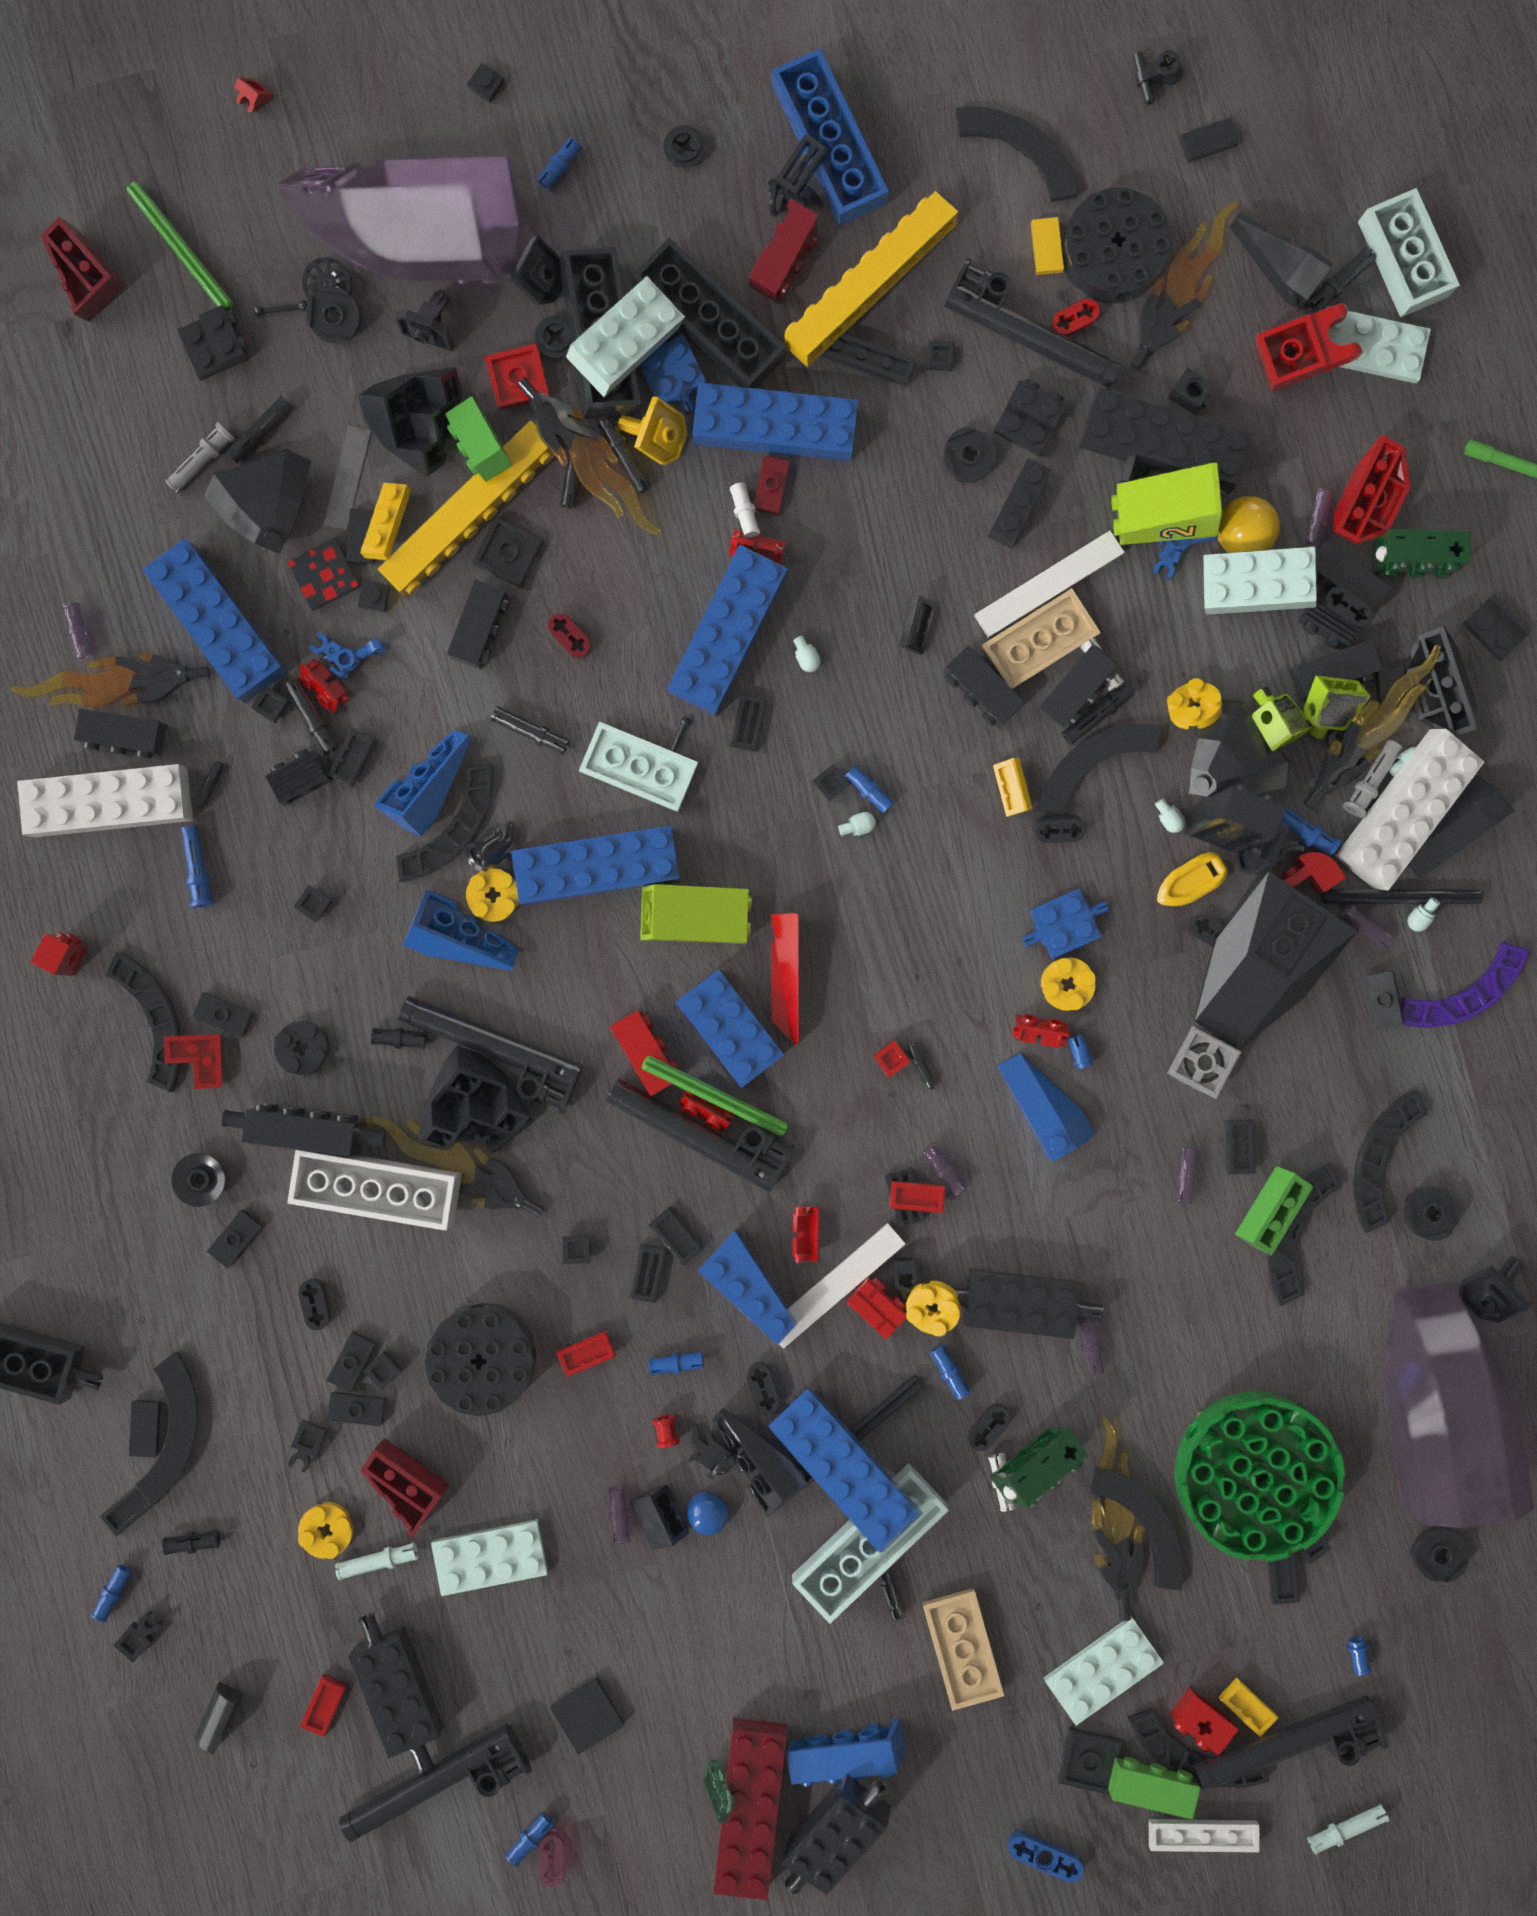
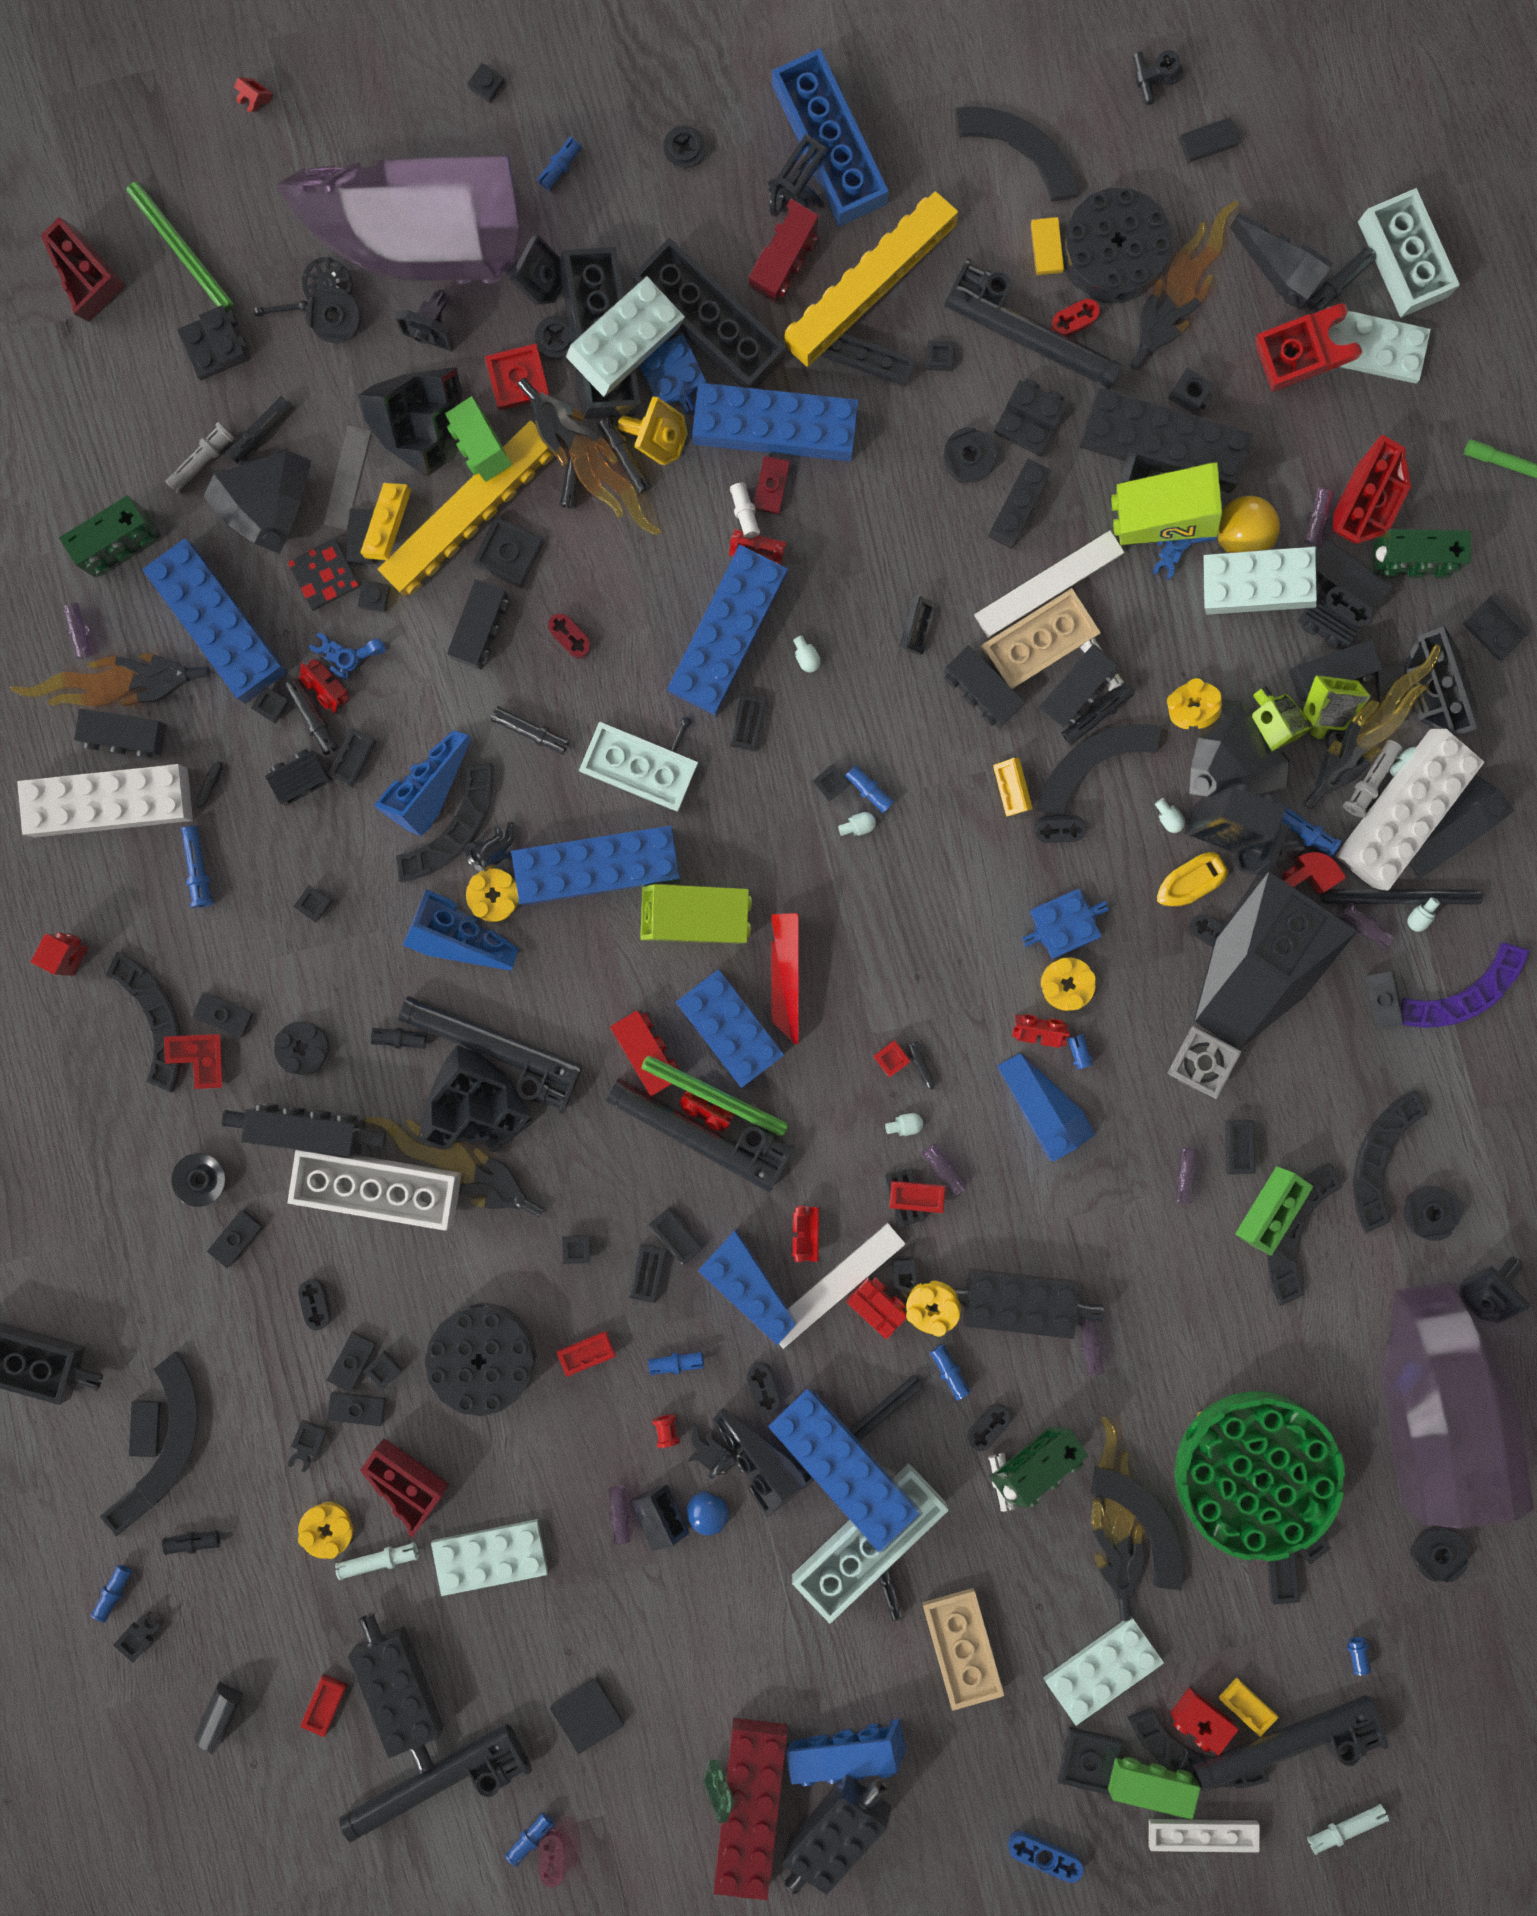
none -> dark green piece [59,495,161,577]
none -> light aqua cylinder [885,1113,923,1136]

